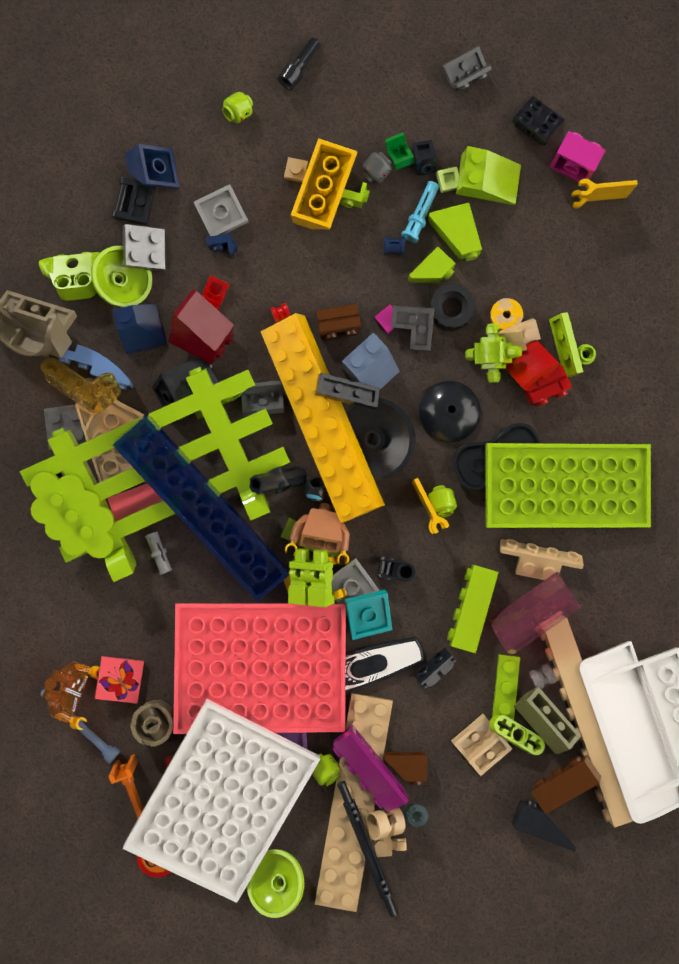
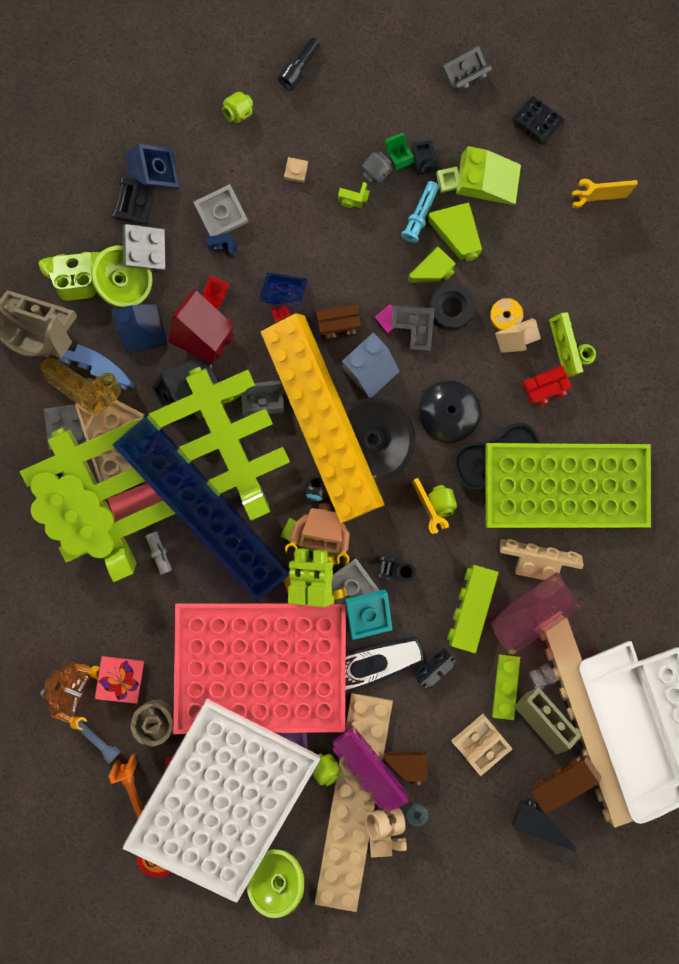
black piece [249,466,307,495] -> none
yellow slope [291,138,357,229] -> none
black plate [315,373,380,410] -> none
black axle [337,781,398,917] -> none
dark blue bush [384,236,405,256] -> none
lime piece [465,324,522,383] -> none
lime beam [490,715,545,755] -> none
red slope [506,340,560,391] -> none
dark pink brick [549,131,606,183] -> none
none -> clear blue plate [260,272,307,308]

